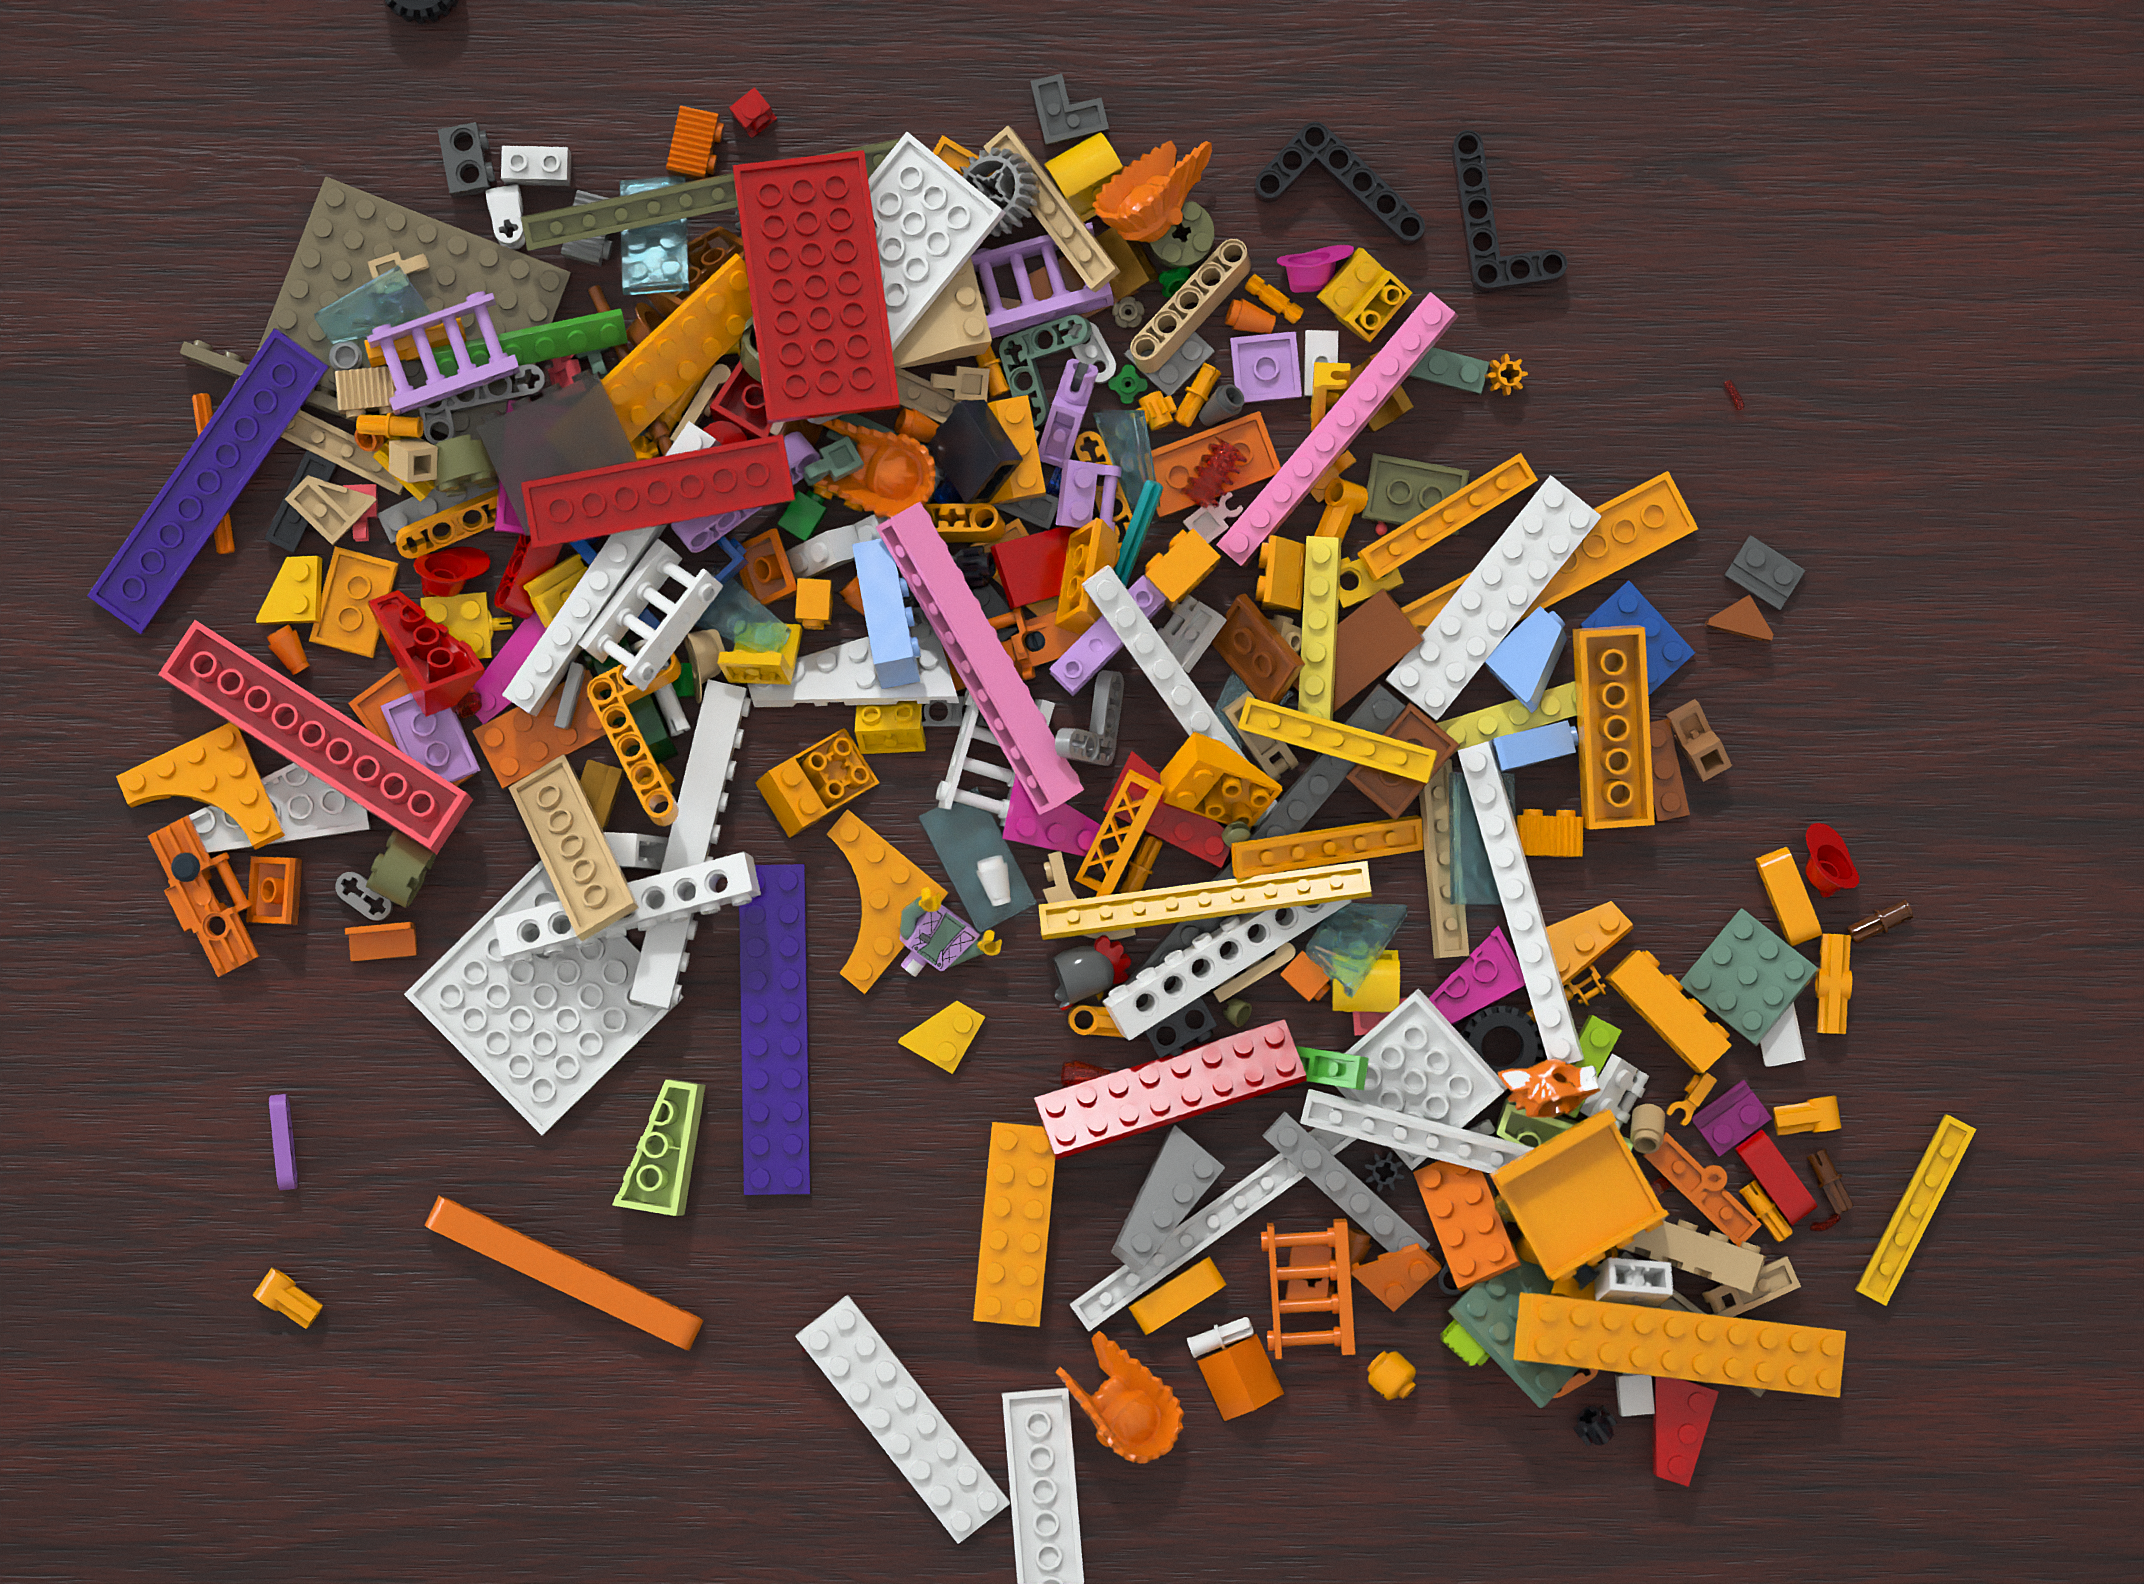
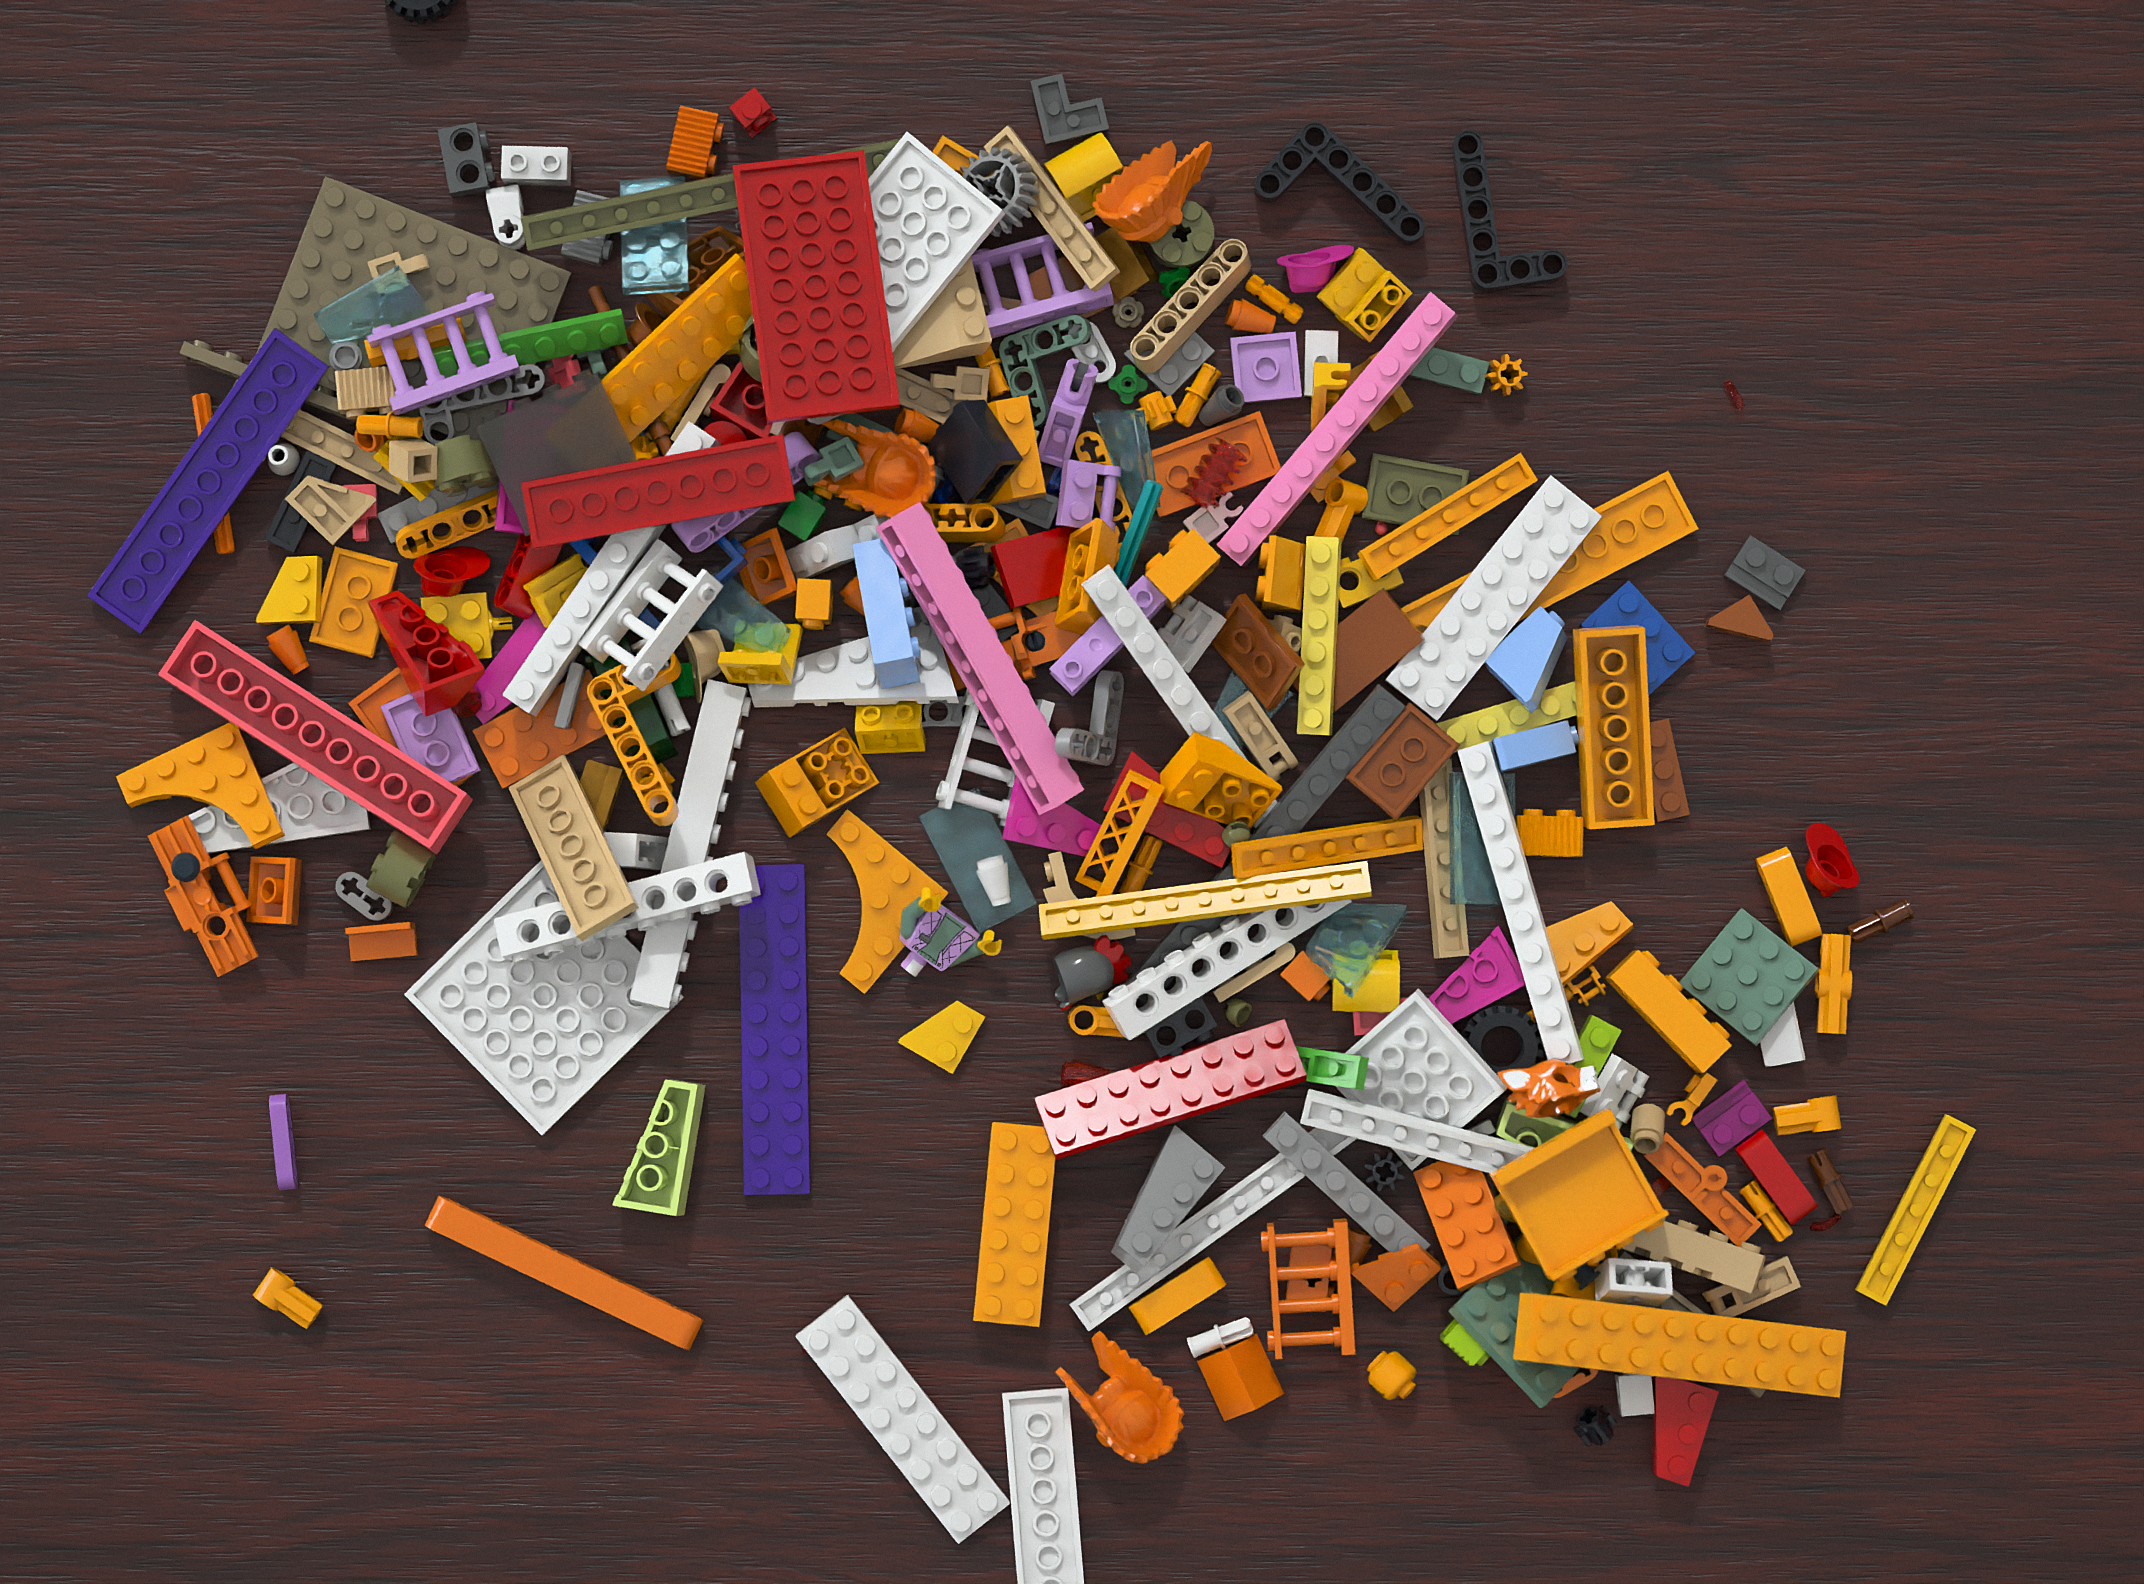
yellow plate [1238,697,1438,784] -> none
medium nougat brick [1666,699,1732,782] -> none
none -> white cone [267,443,300,475]

